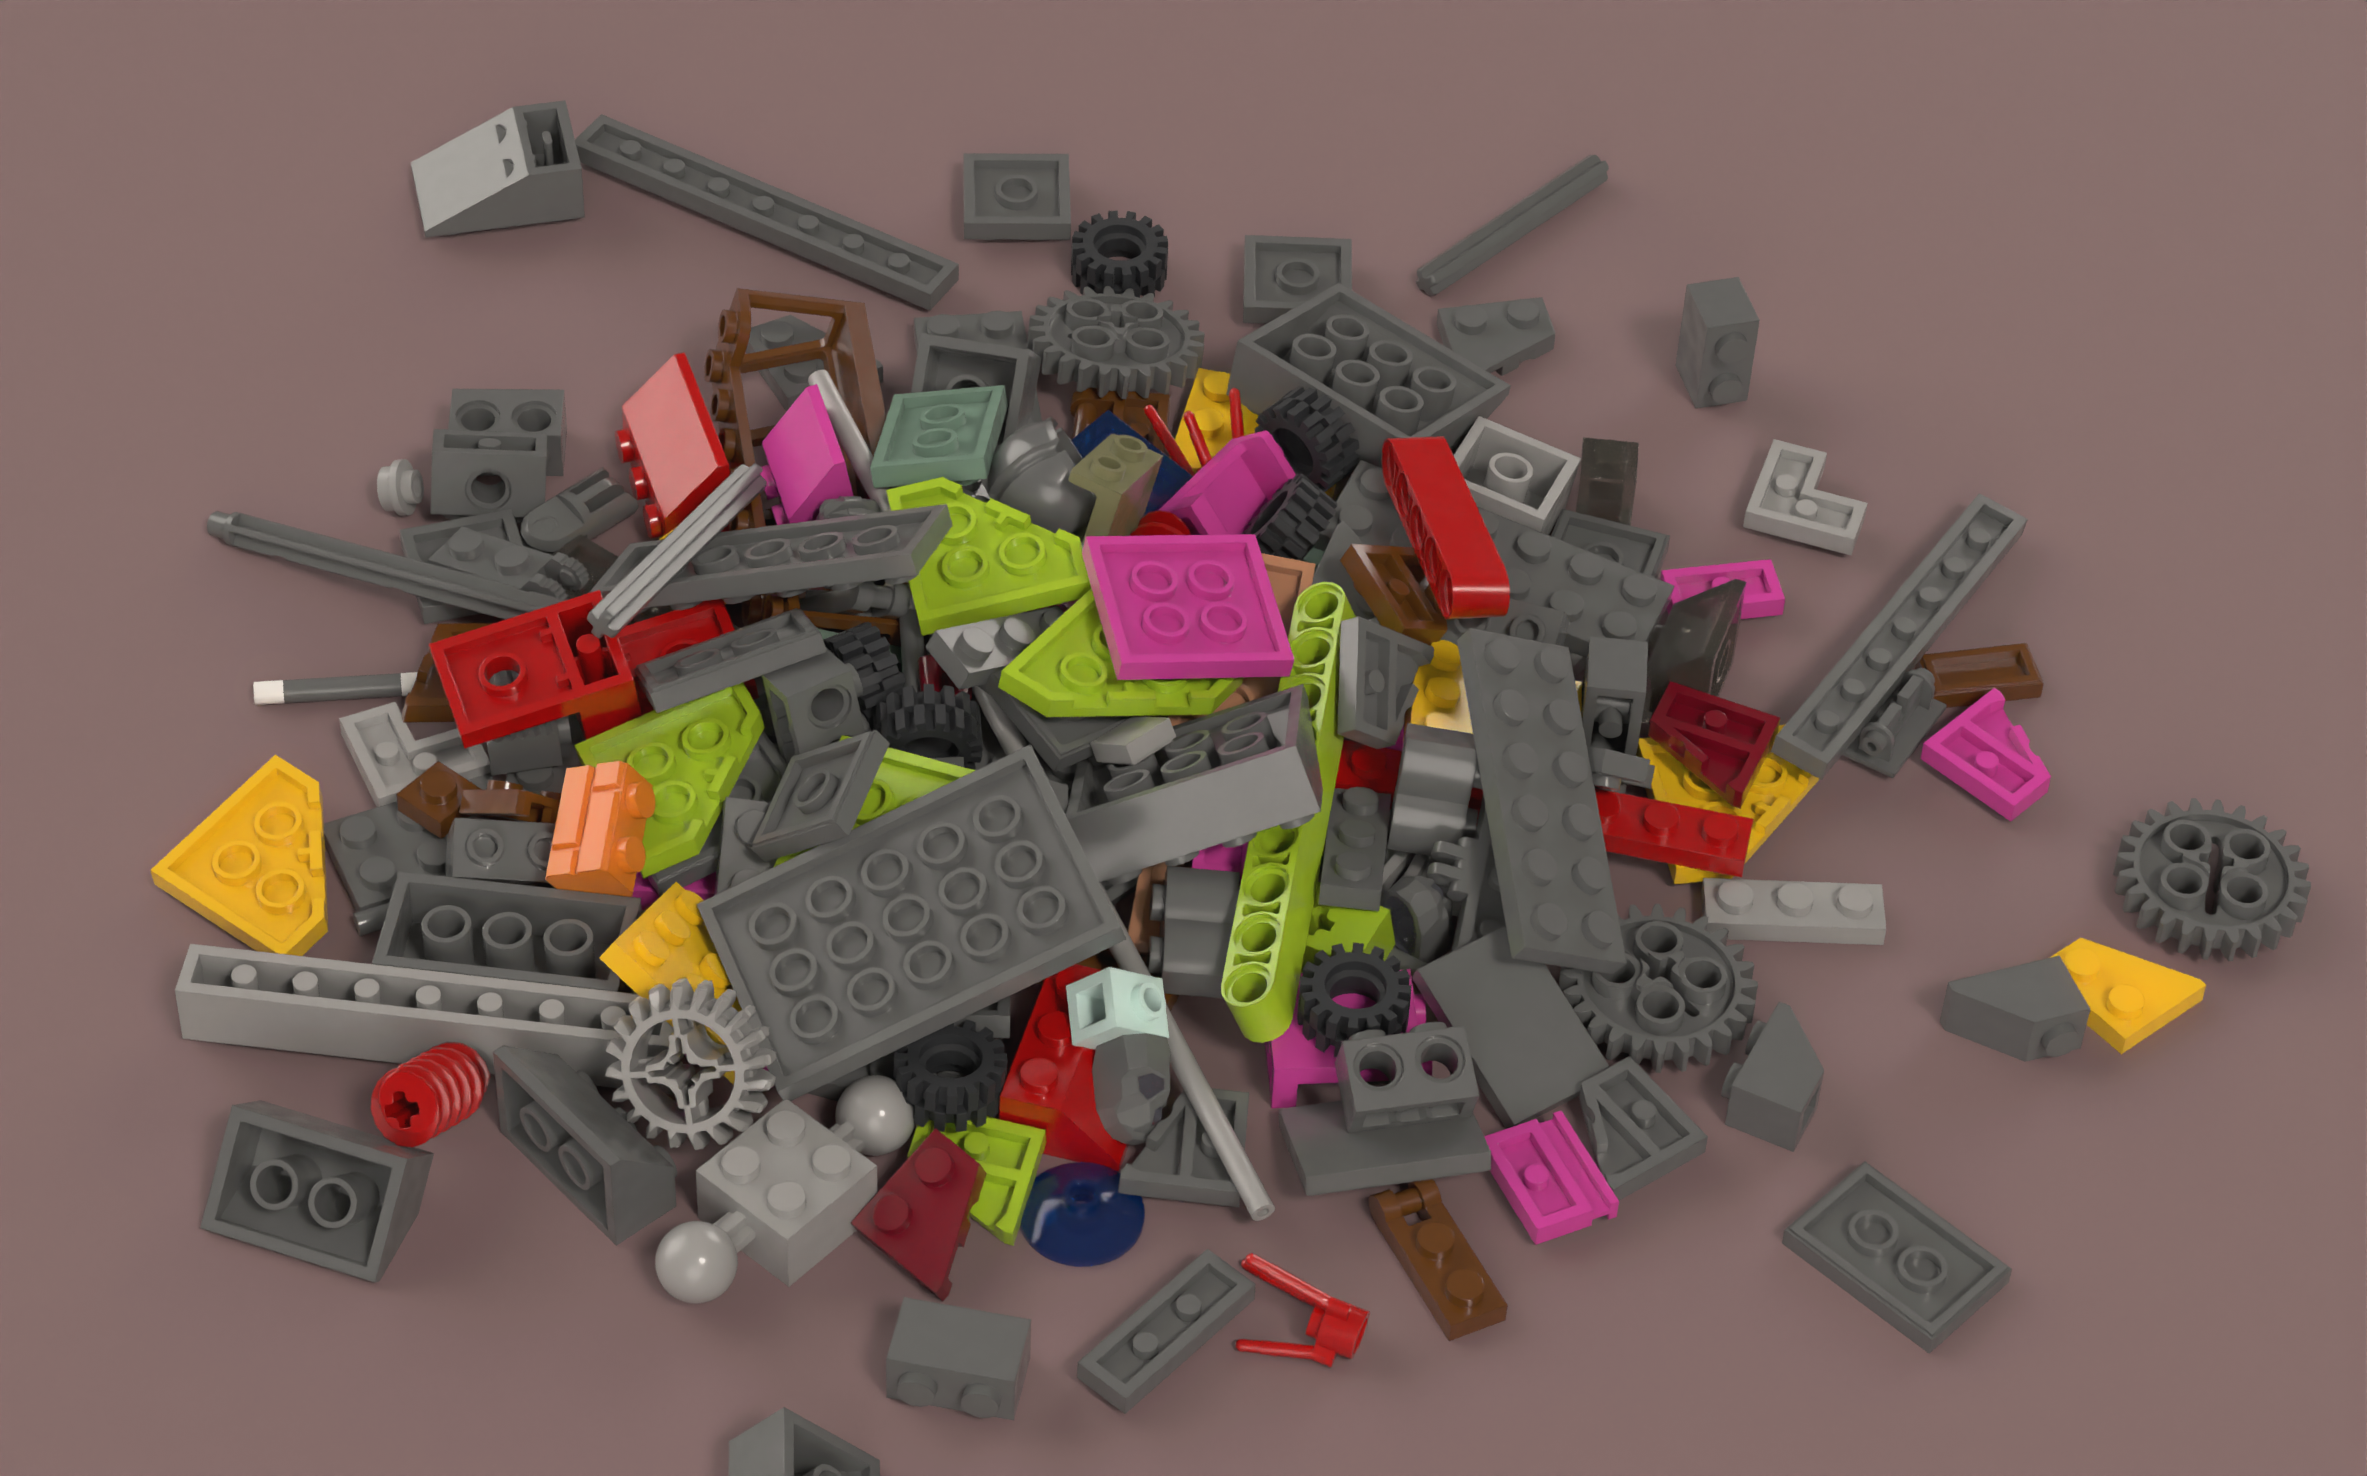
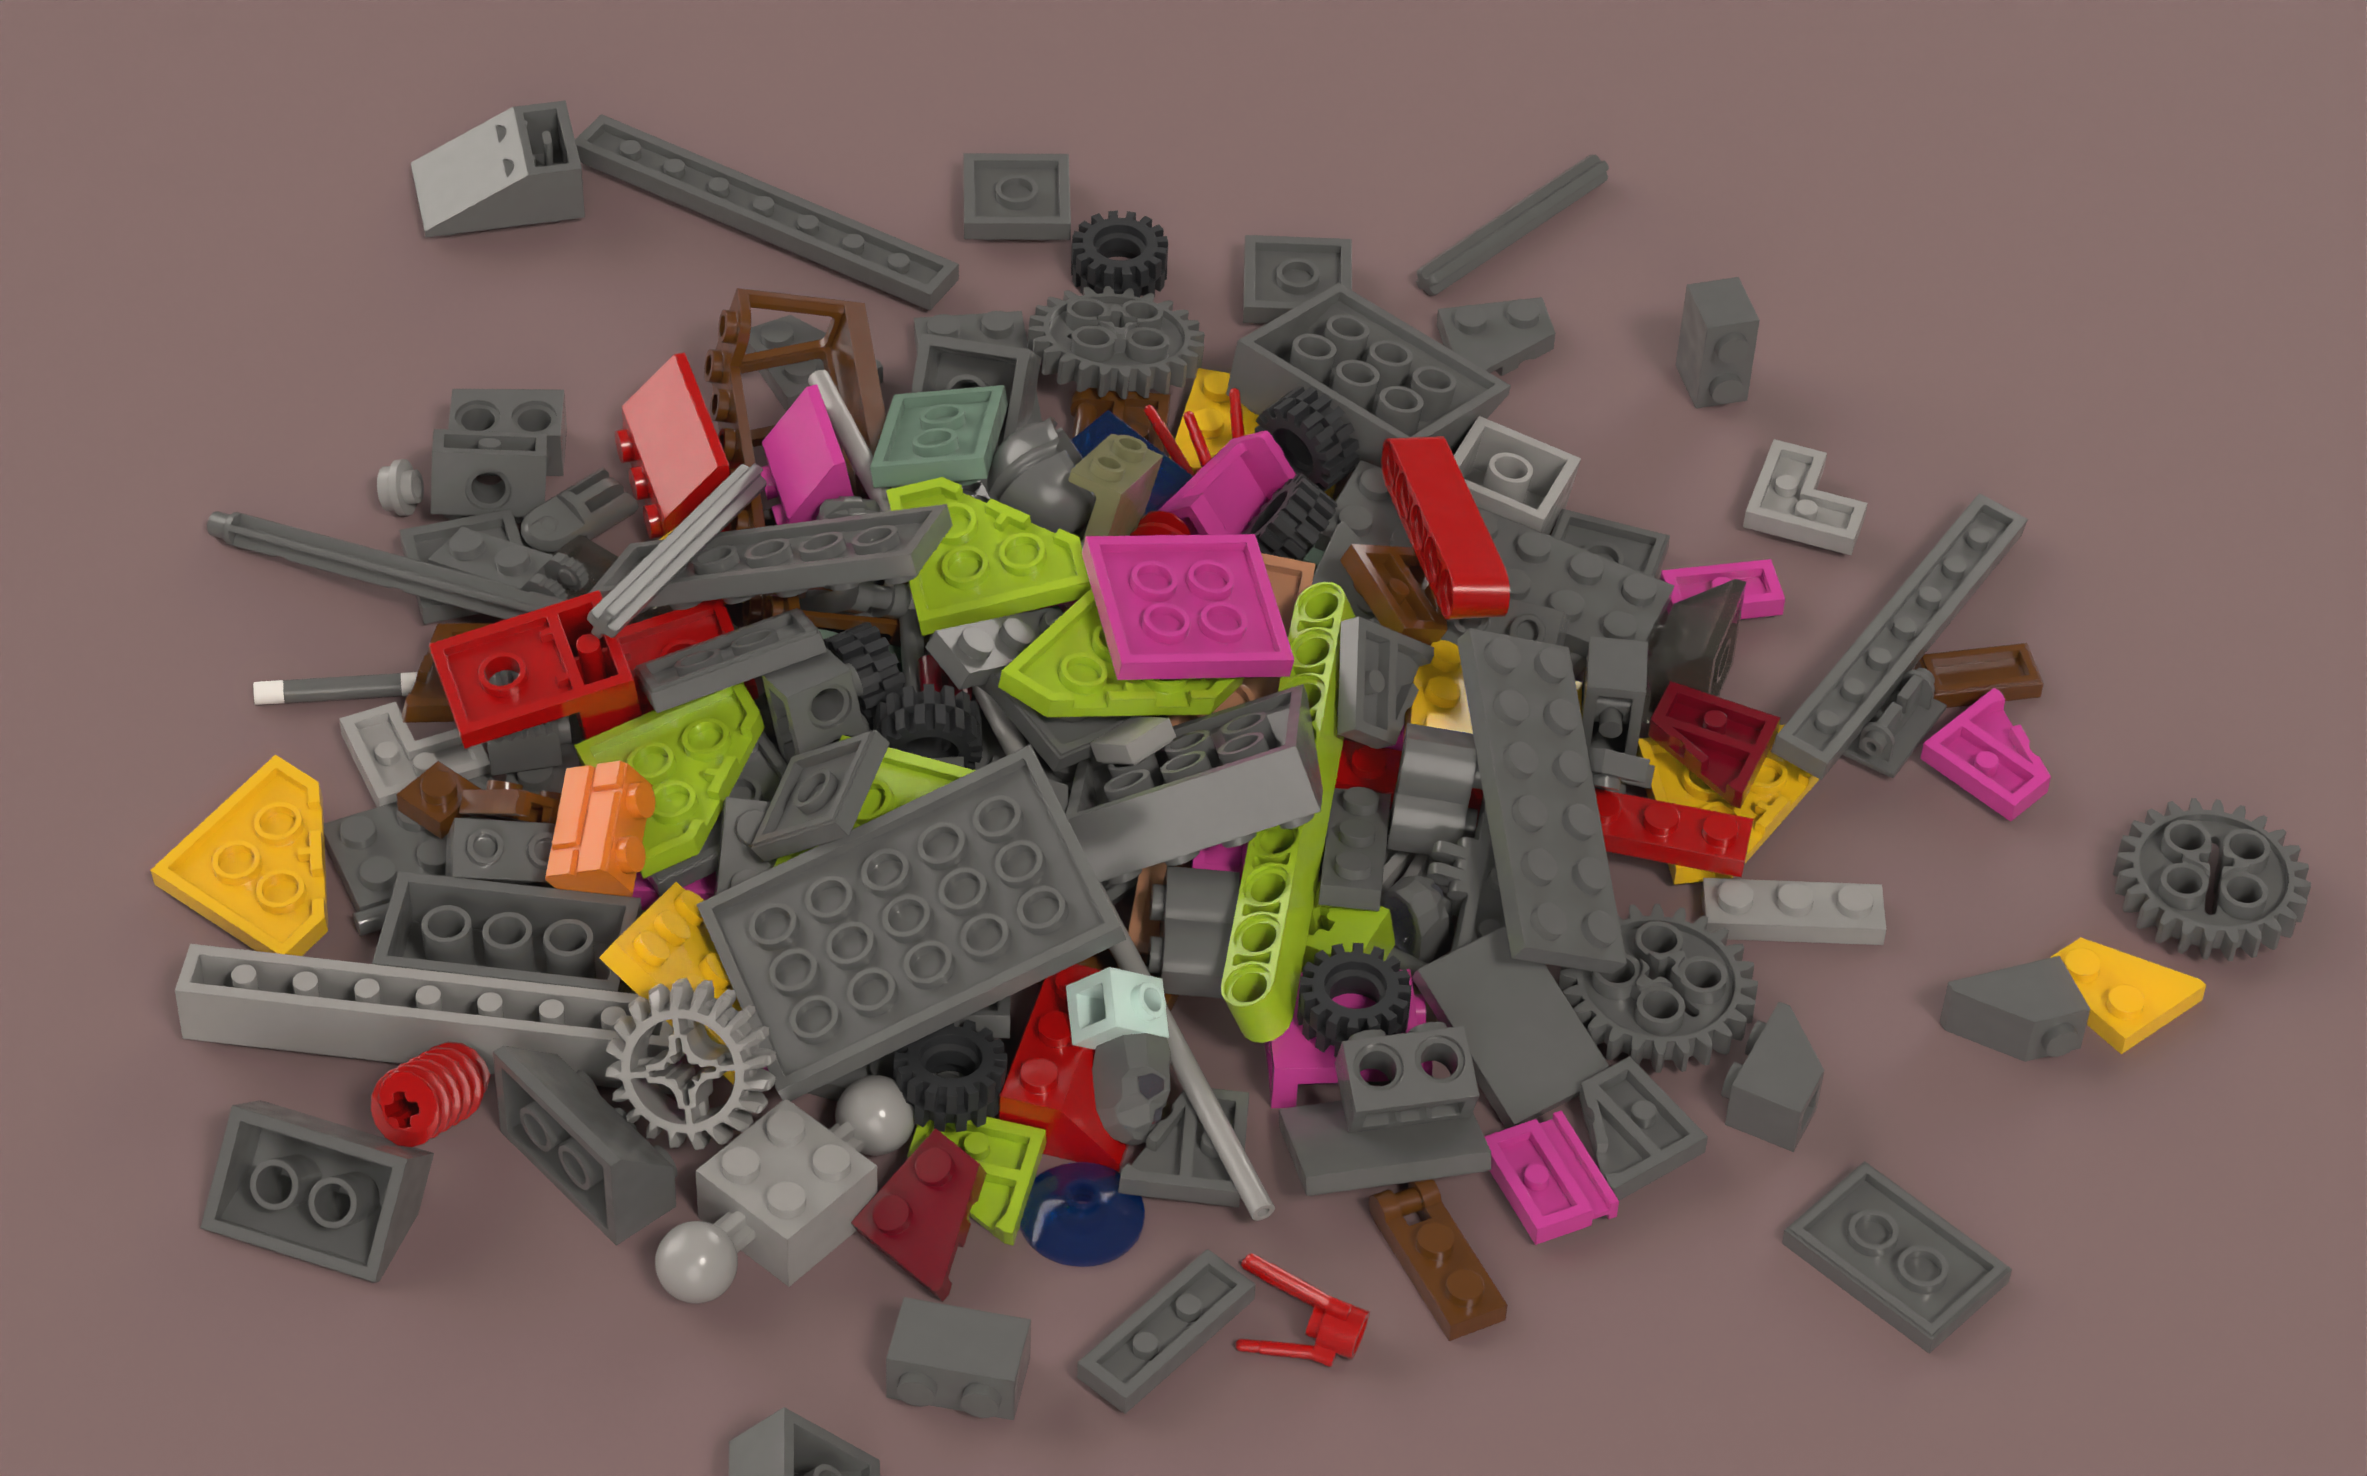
clear smoke brick [1575,437,1639,525] -> none

